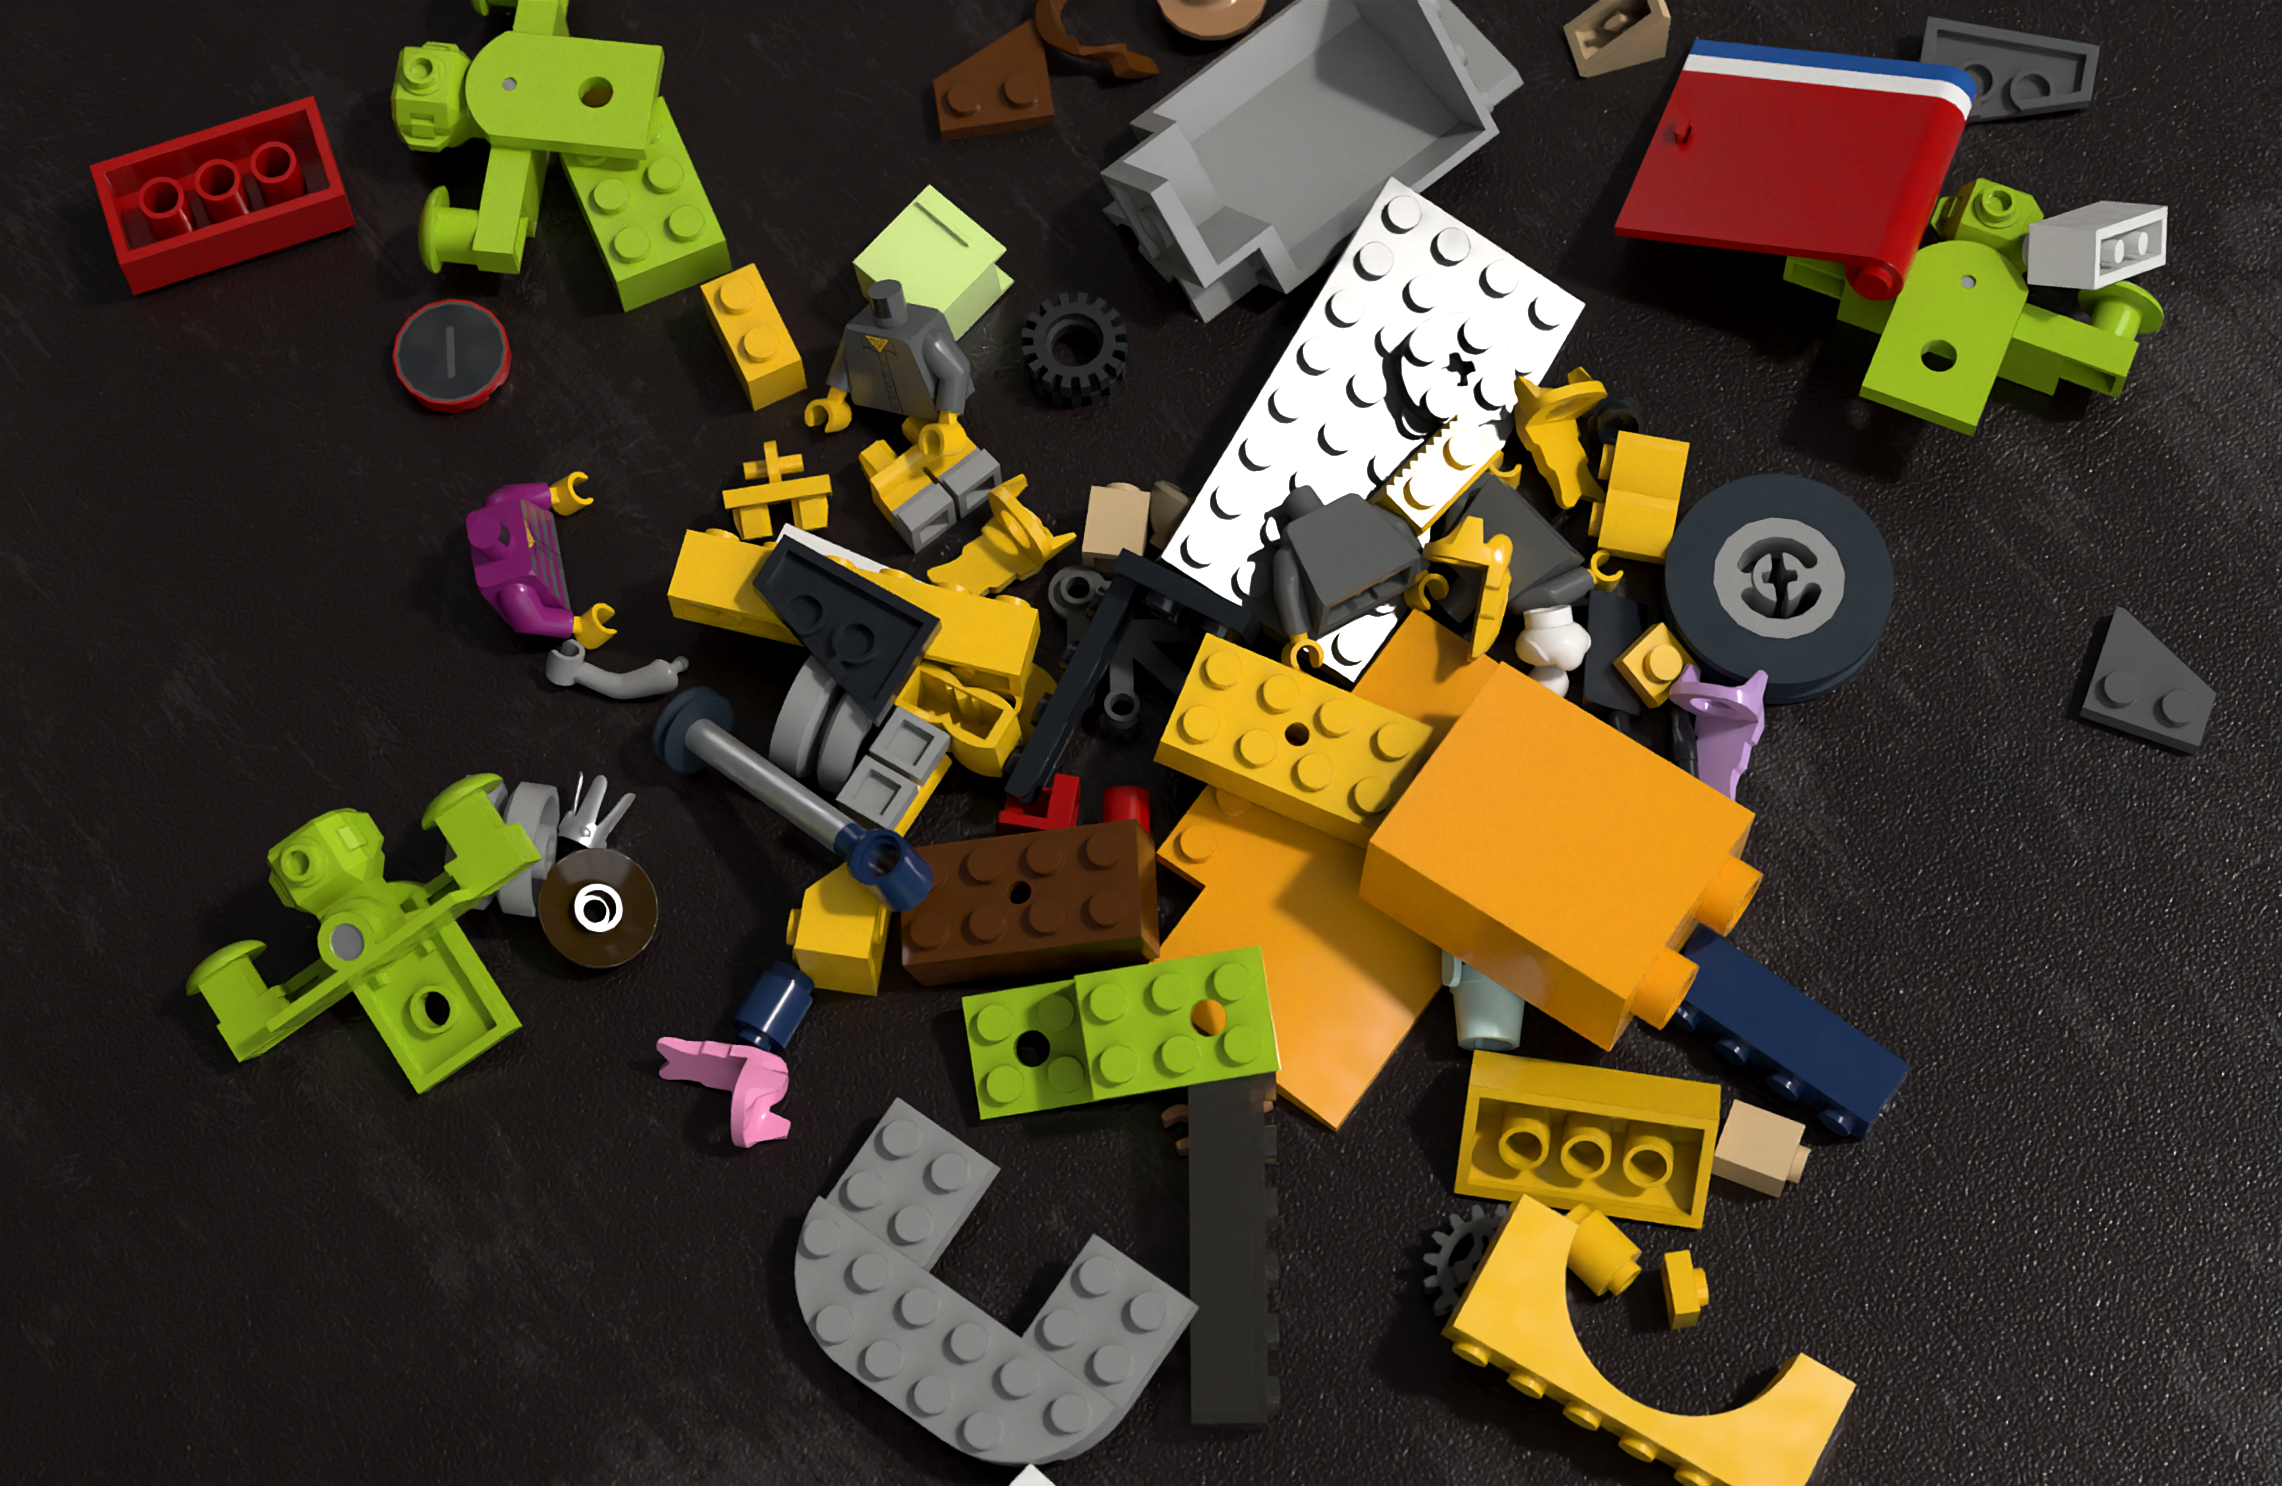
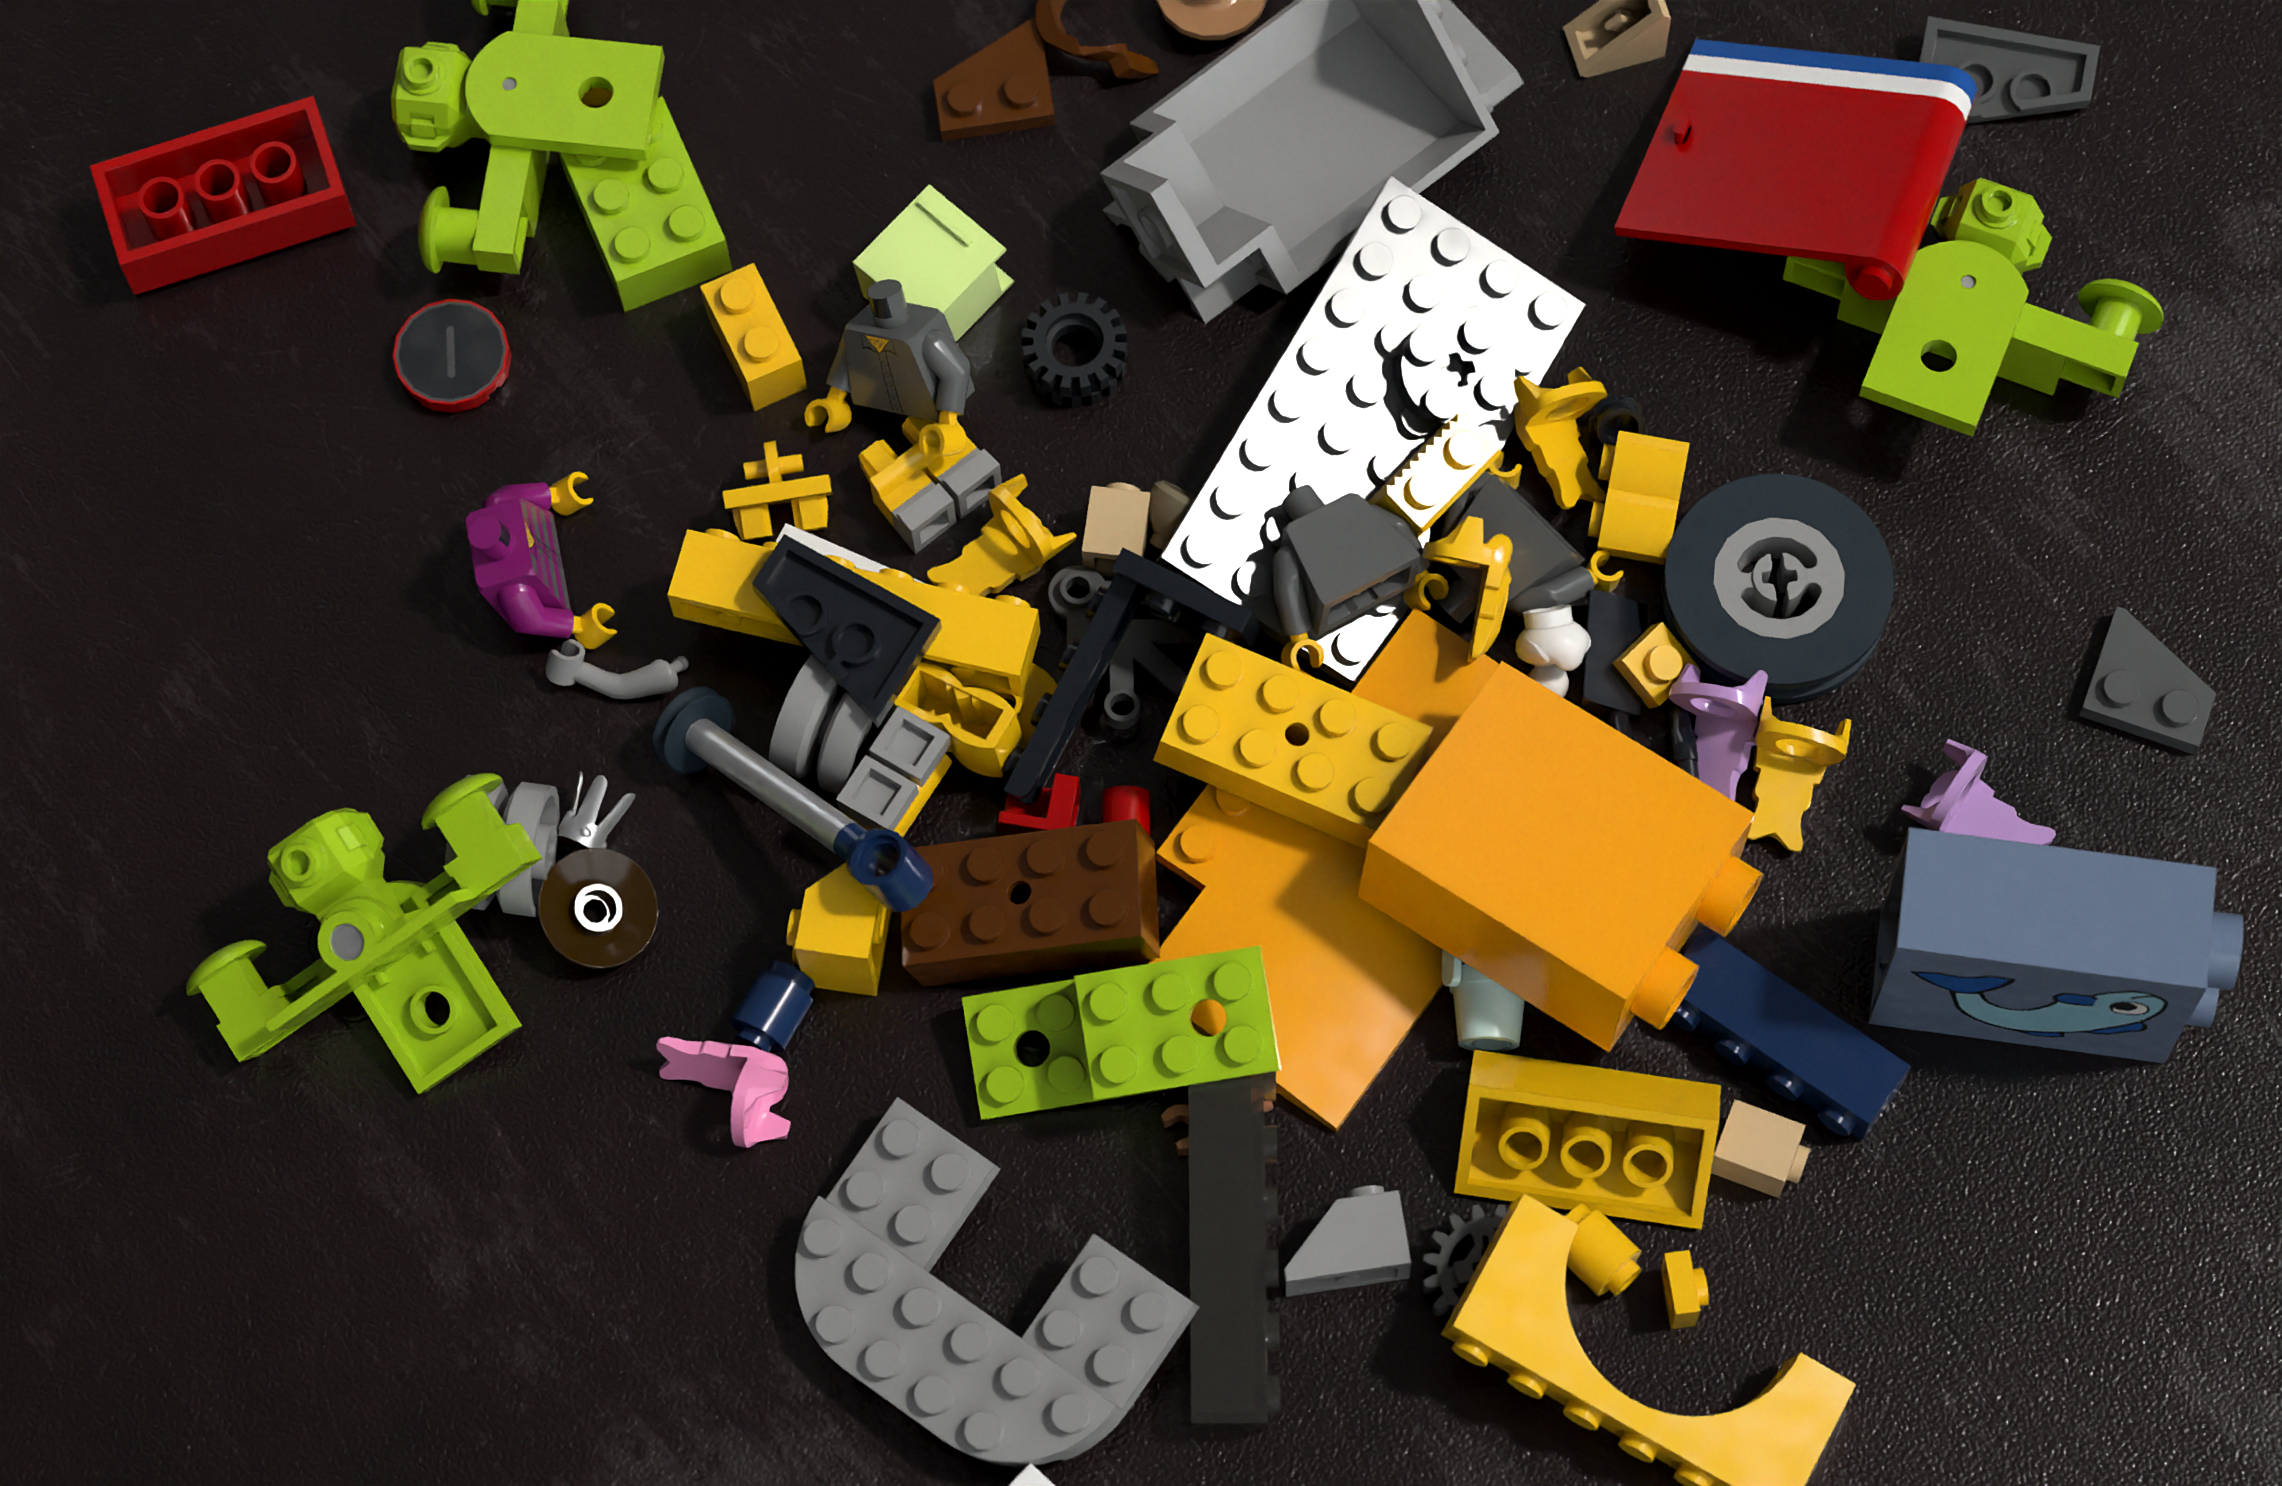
white brick [2022,201,2168,290] -> none
none -> light grey slope [1284,1185,1411,1297]
none -> yellow hair [1747,696,1851,853]
none -> sand blue brick [1868,827,2243,1063]
none -> lavender hair [1901,739,2056,845]

